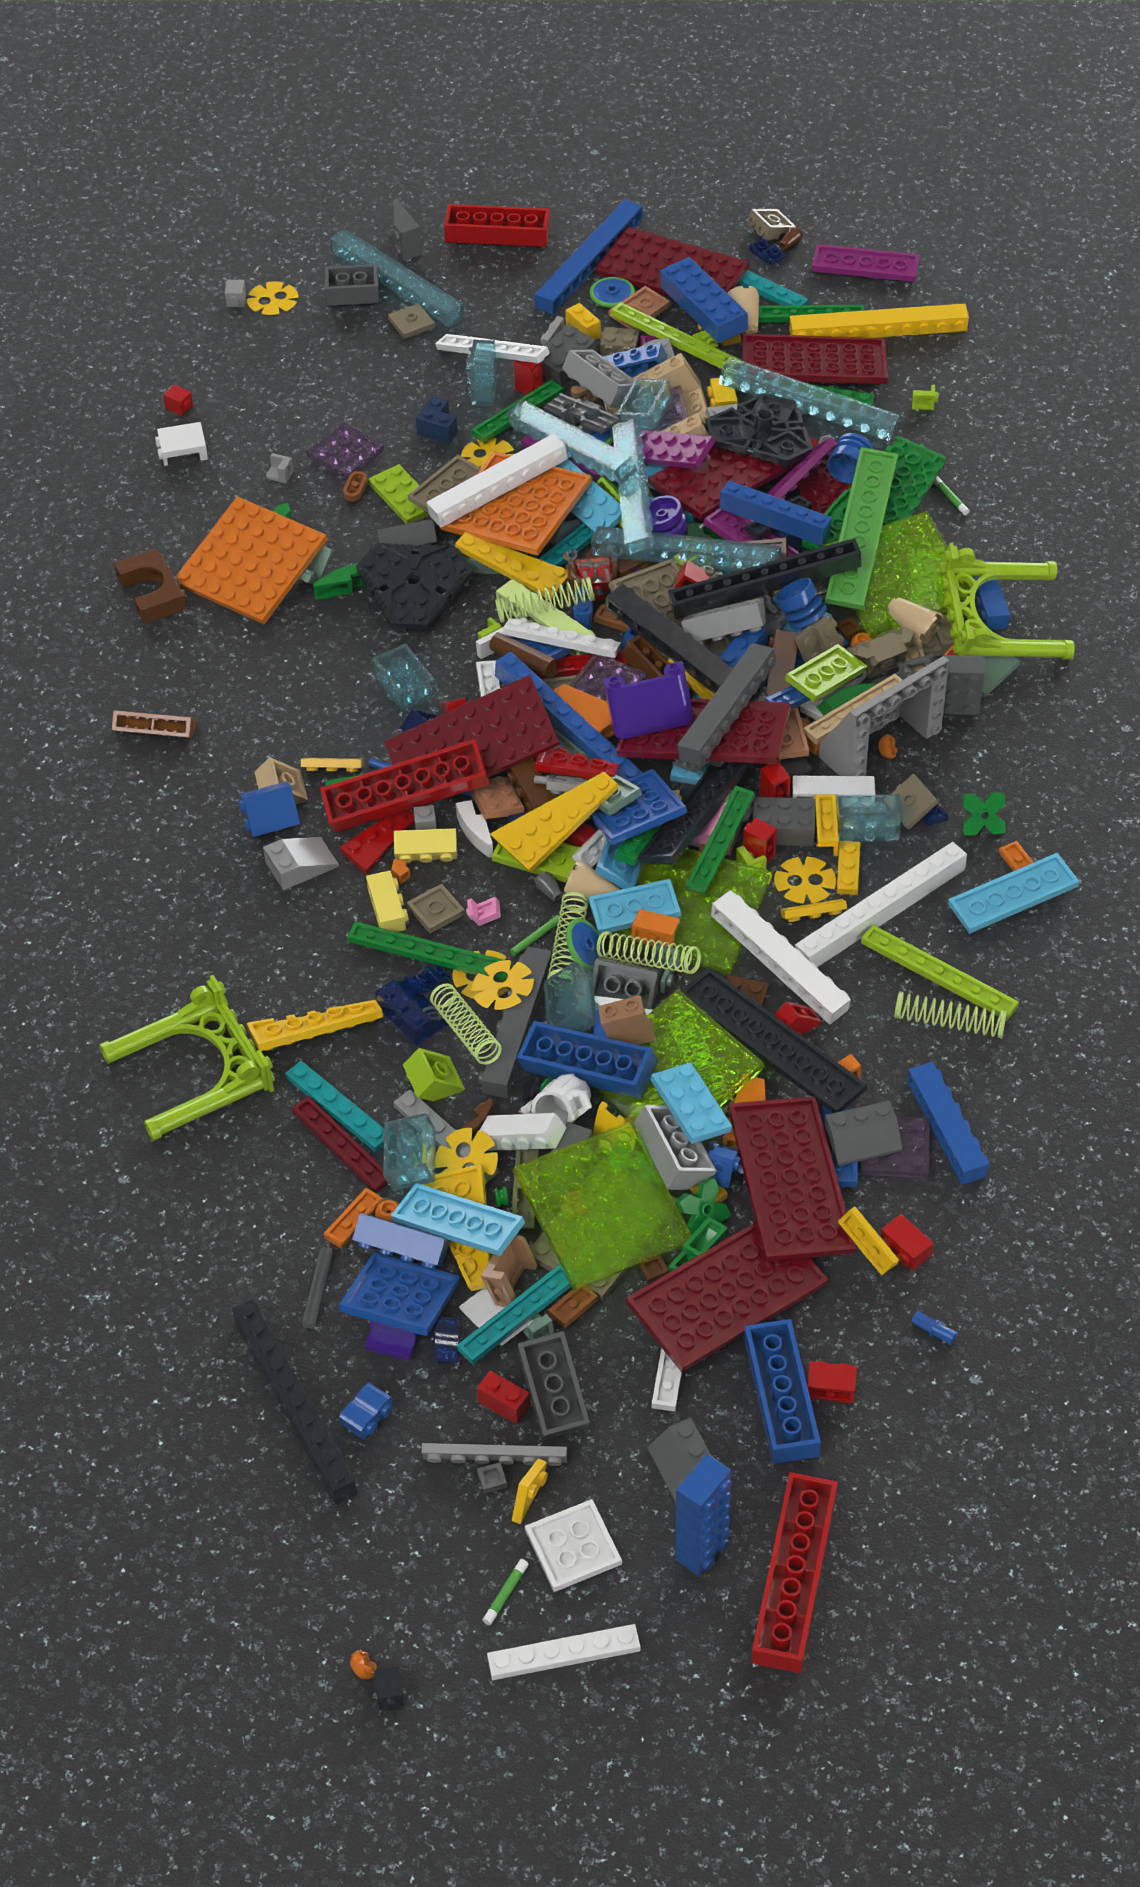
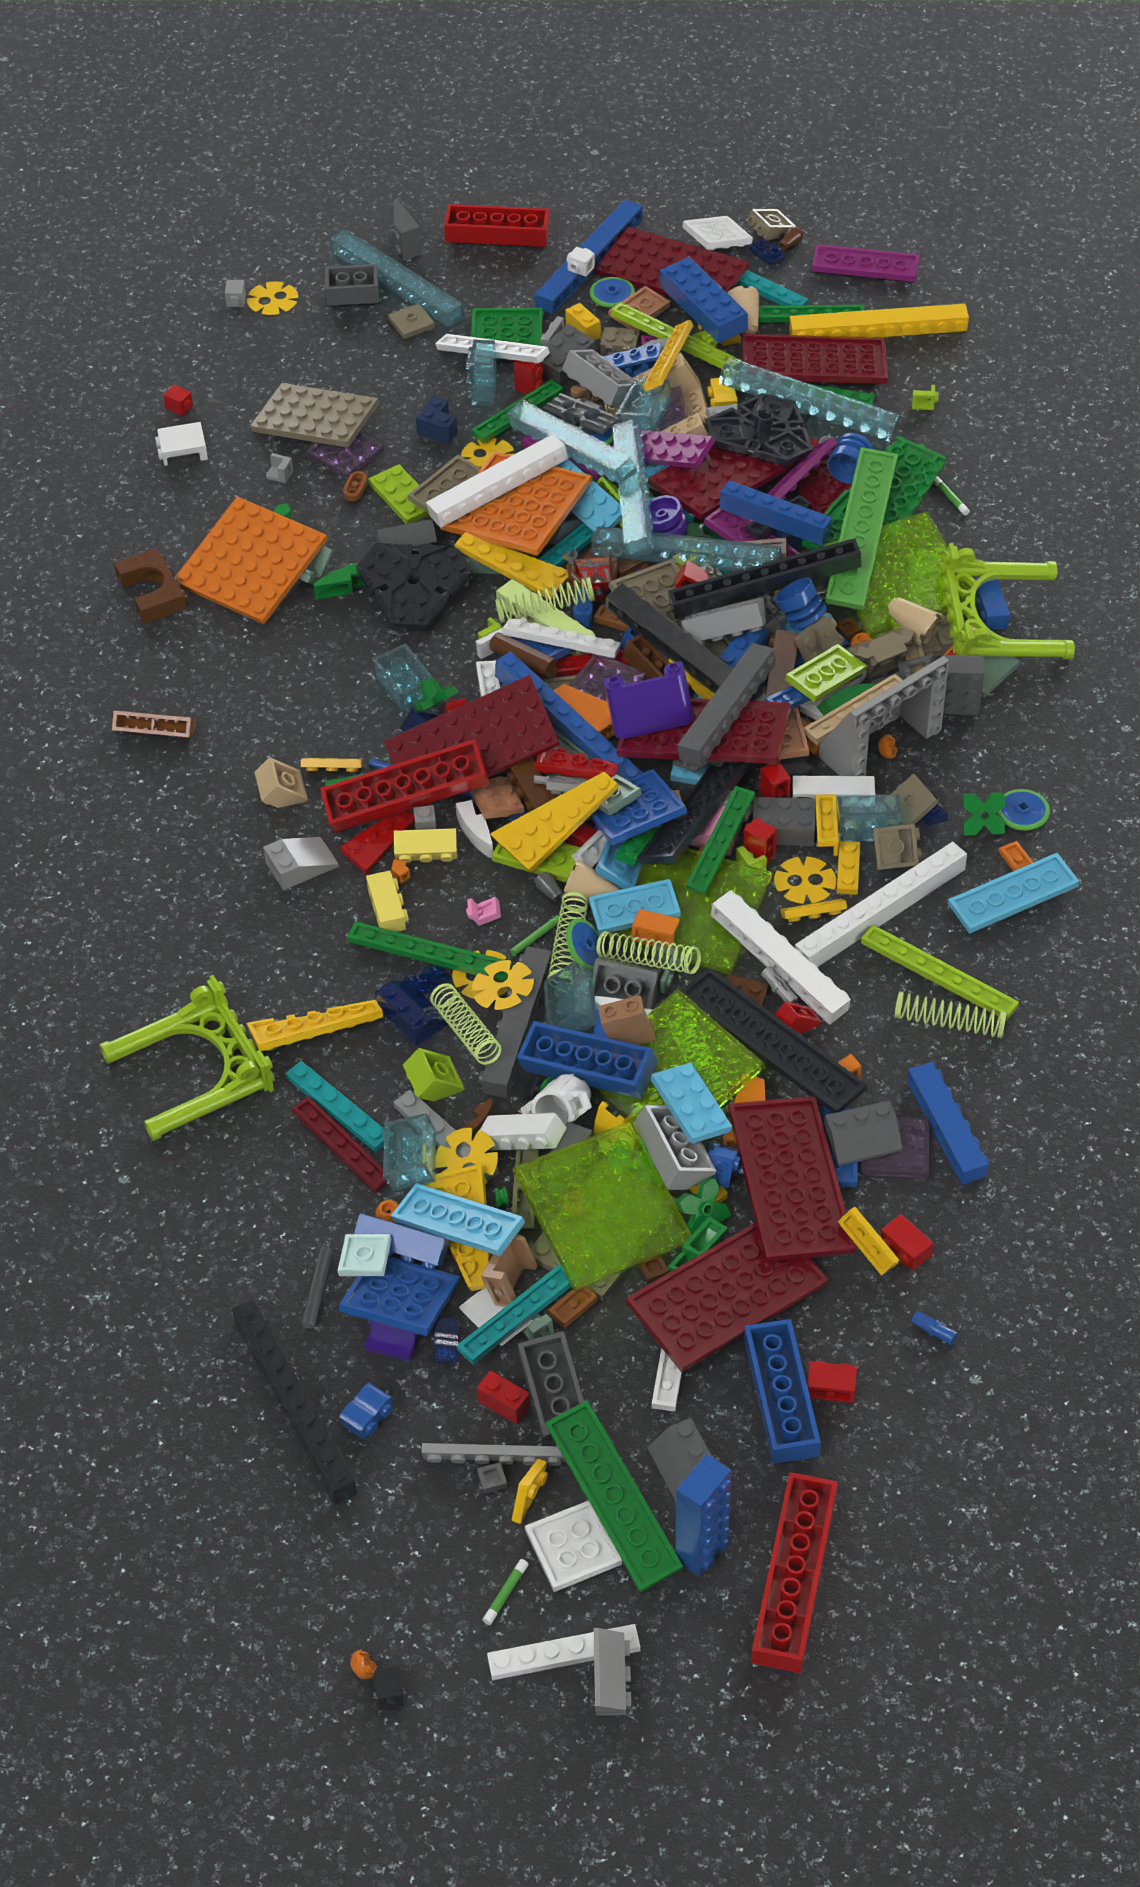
blue brick [238,781,300,837] -> none
orange tile [324,1188,384,1249] -> none
dark tan plate [407,883,465,934] -> none
none -> dark tan plate [250,383,379,448]
none -> light aqua plate [338,1234,392,1276]
none -> green plant [413,677,458,711]
none -> green plate [470,308,543,360]
none -> green plate [545,1400,683,1593]
none -> white brick [567,247,595,277]
none -> light grey slope [594,1628,631,1716]
none -> yellow tile [643,320,693,392]
none -> white plate [682,216,753,250]
none -> light grey pin [761,966,798,1003]
none -> dark tan plate [873,824,922,870]
none -> blue wheel [997,789,1050,831]

